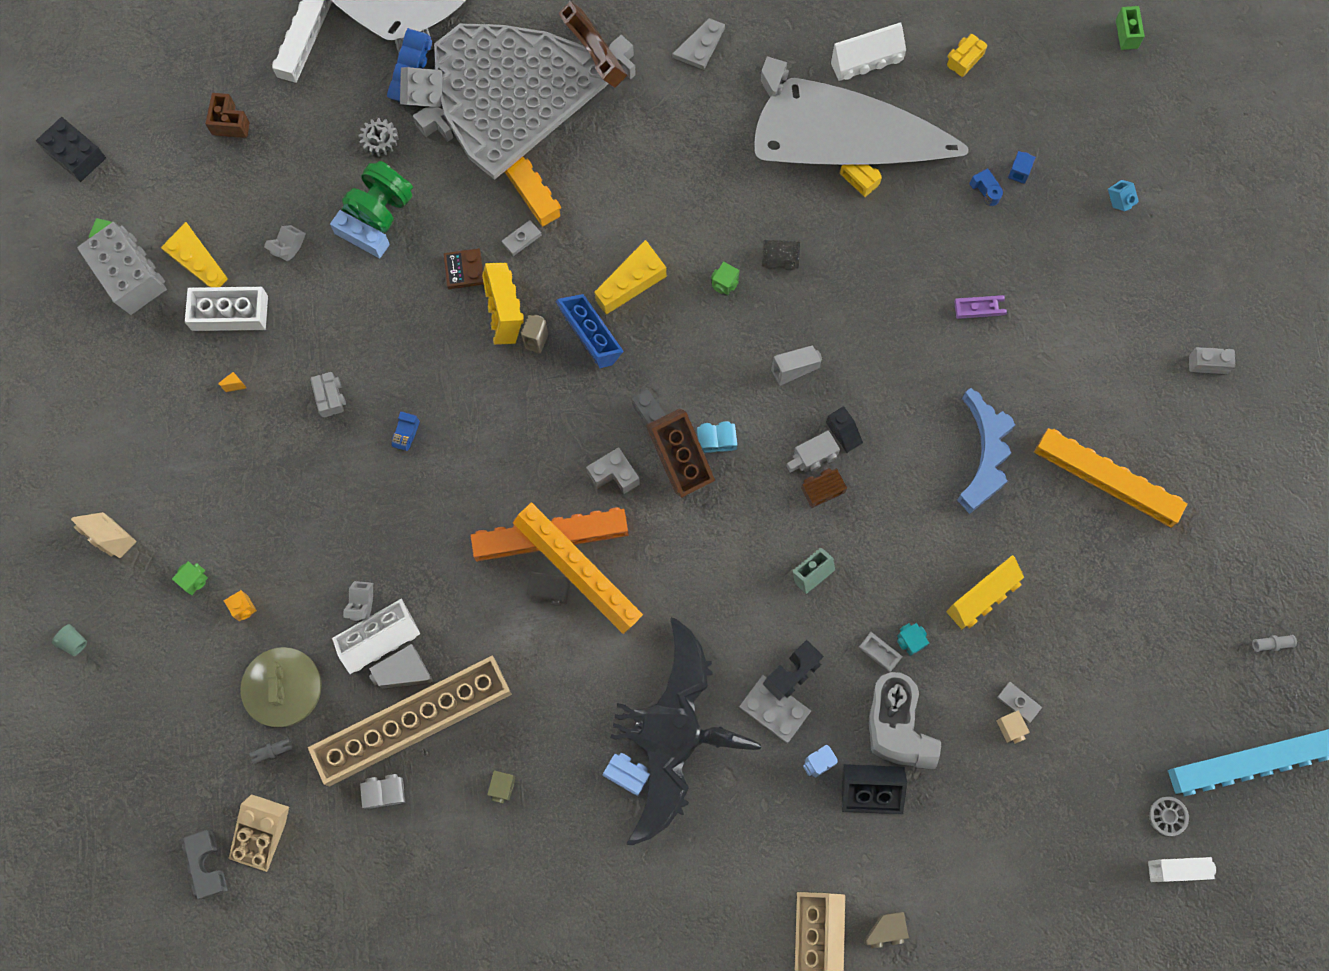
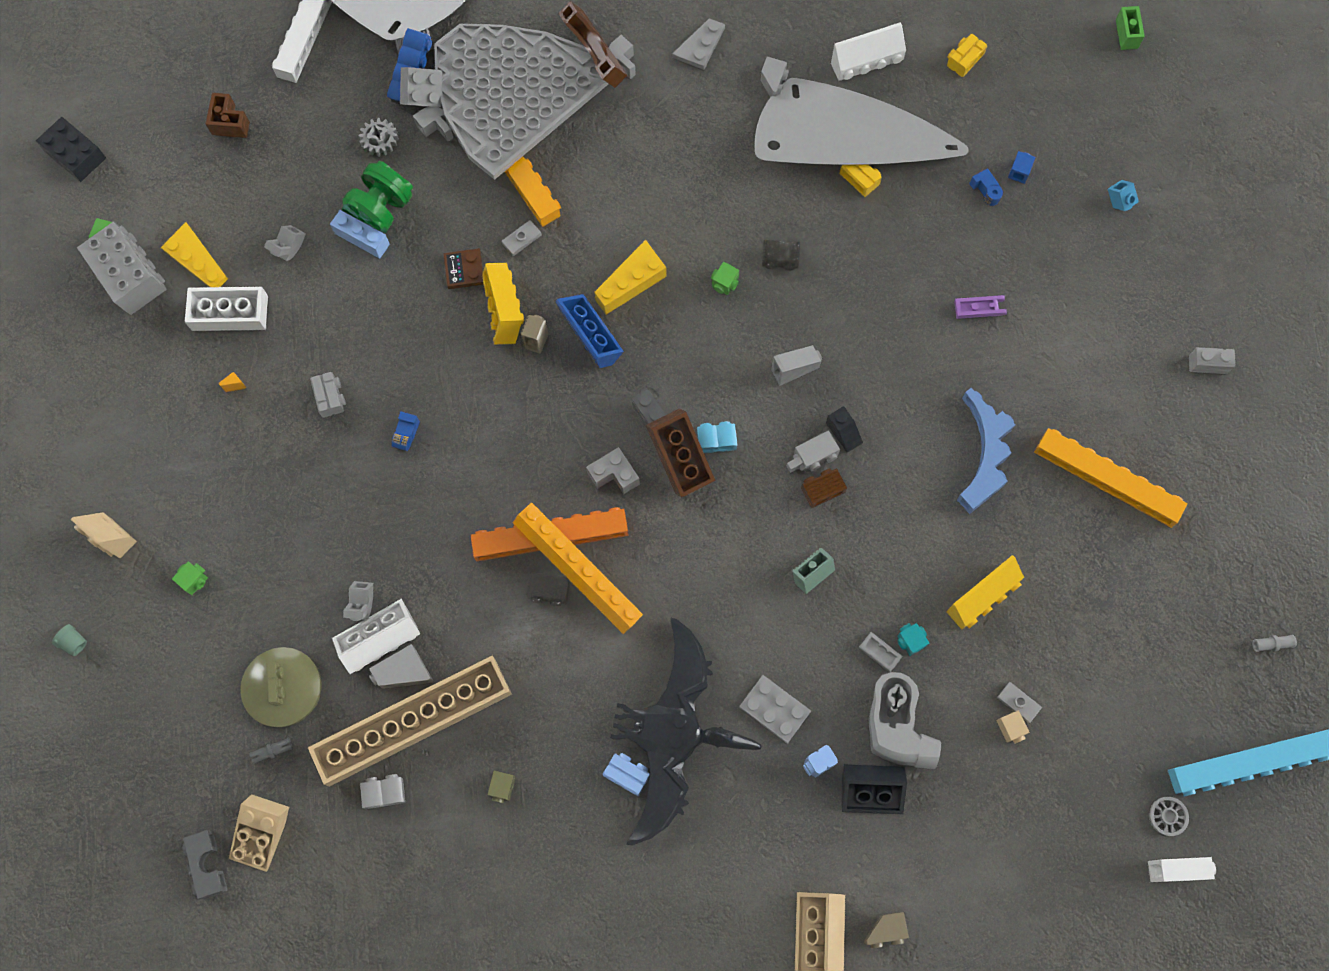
light orange brick [224,590,257,621] -> none
black arch [763,640,824,701] -> none

